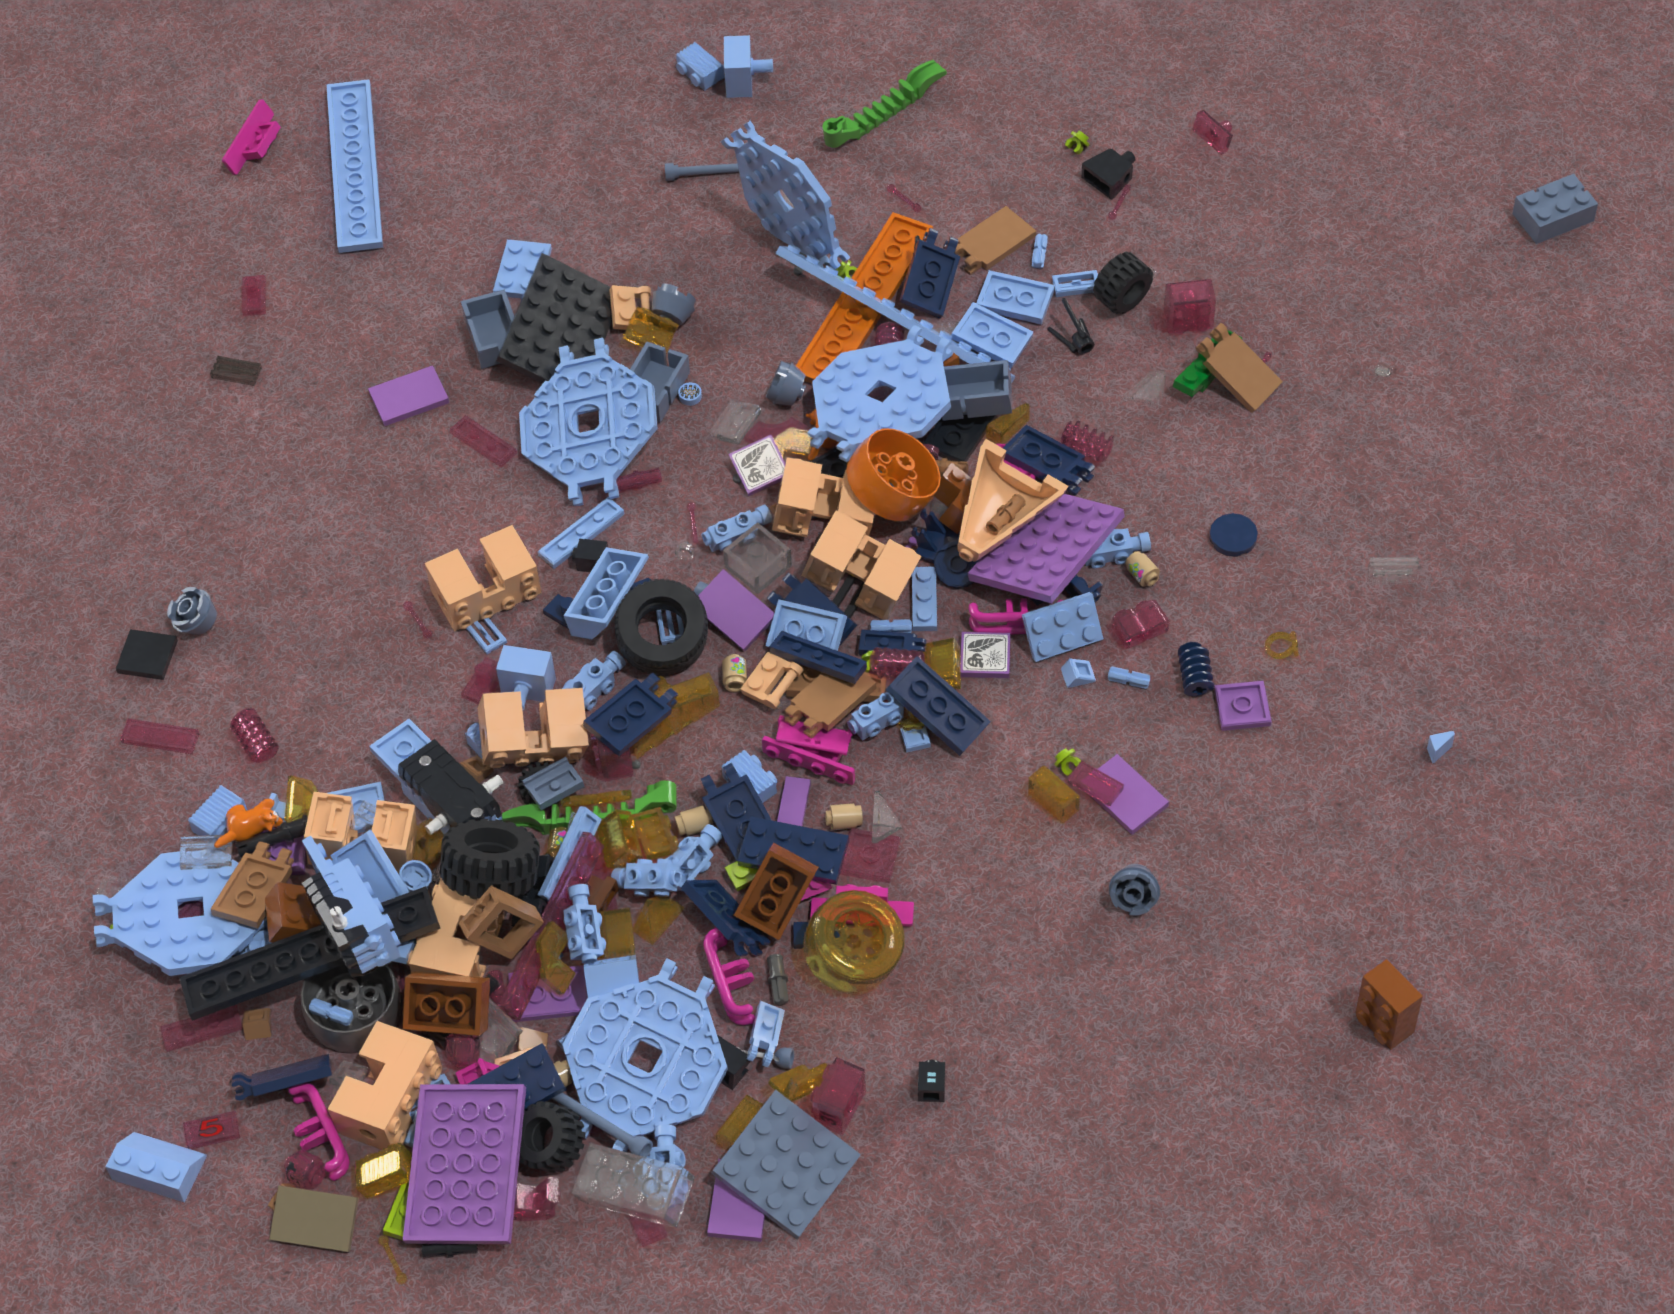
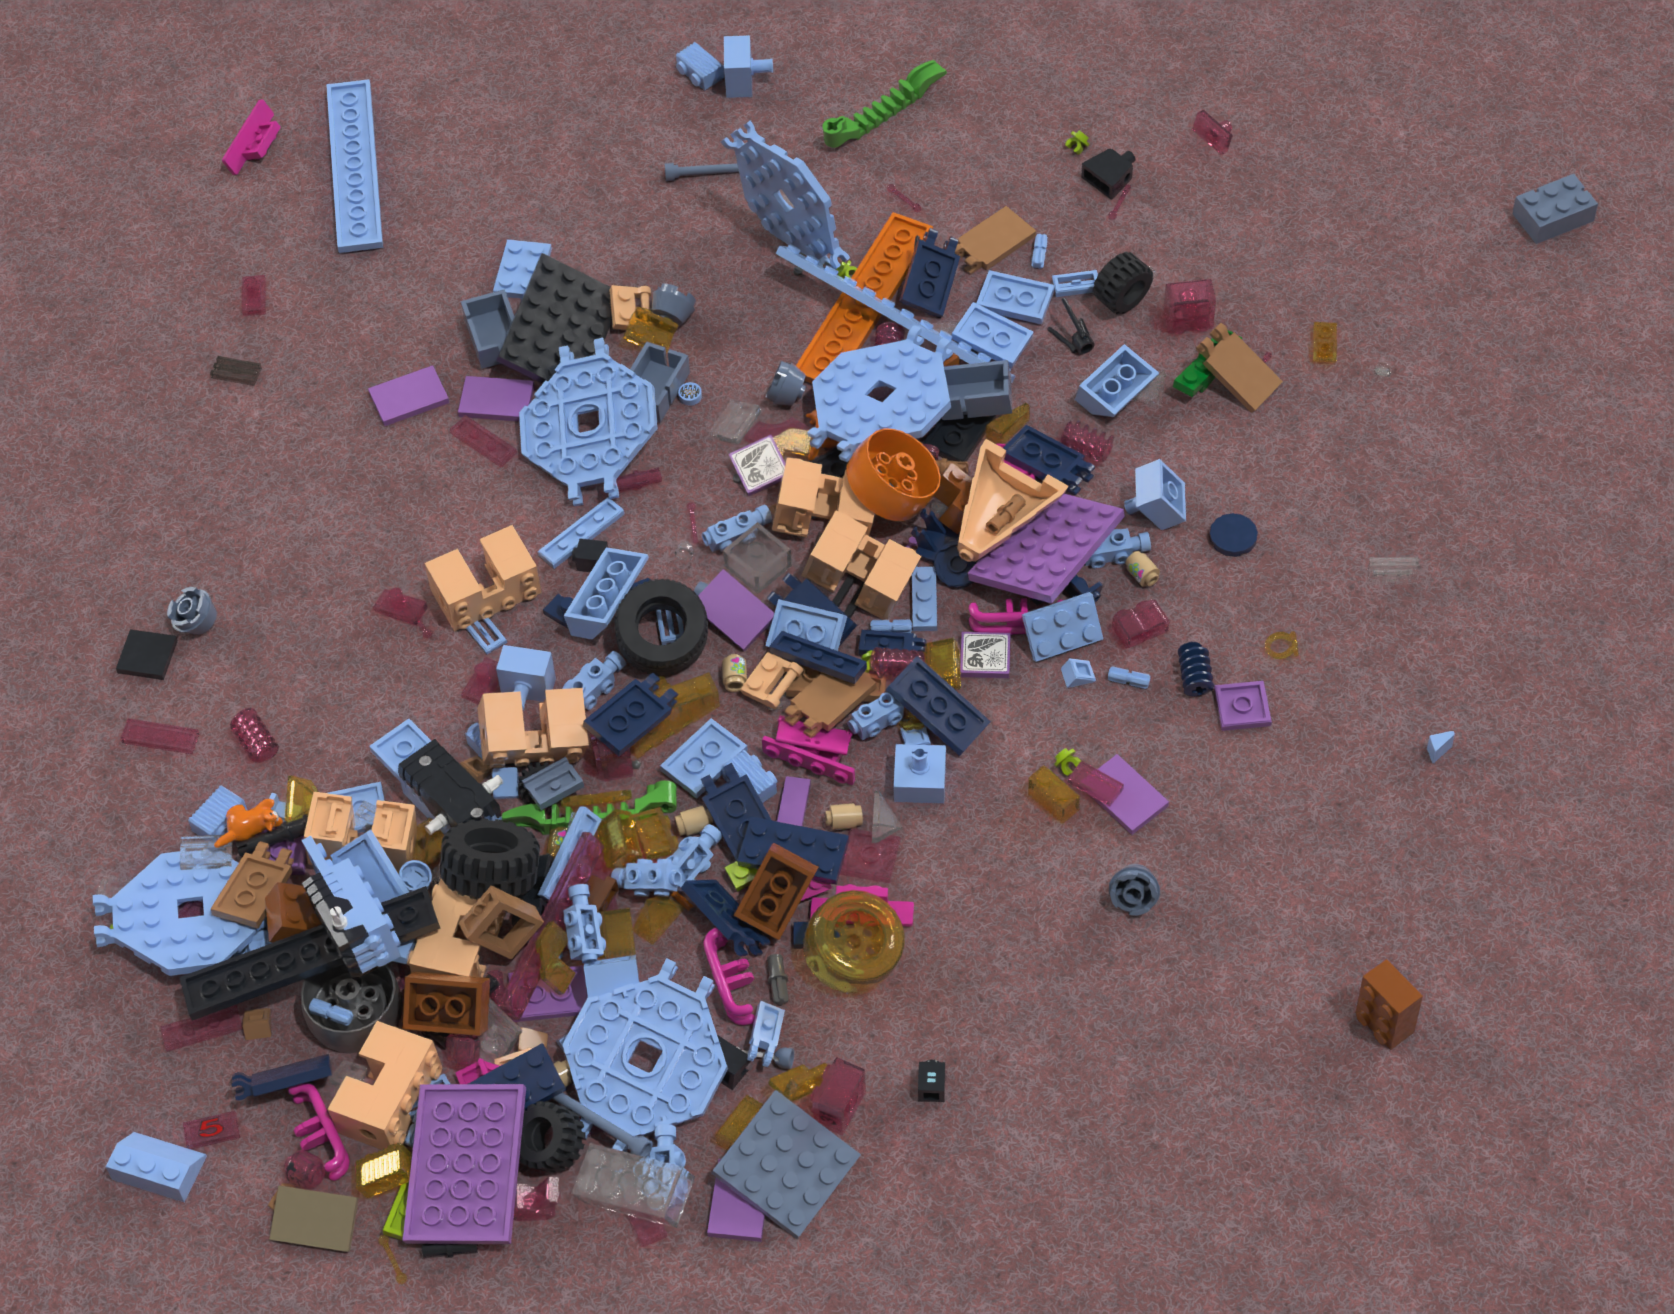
none -> clear pink tile [373,587,428,625]
none -> medium lavender tile [458,376,535,421]
none -> light blue slope [492,767,519,799]
none -> light blue plate [660,718,748,799]
none -> orange leg [671,892,694,911]
none -> light blue brick [894,744,946,803]
none -> light blue slope [1075,344,1159,417]
none -> light blue brick [1124,459,1186,530]
none -> clear yellow slope [1313,322,1337,363]

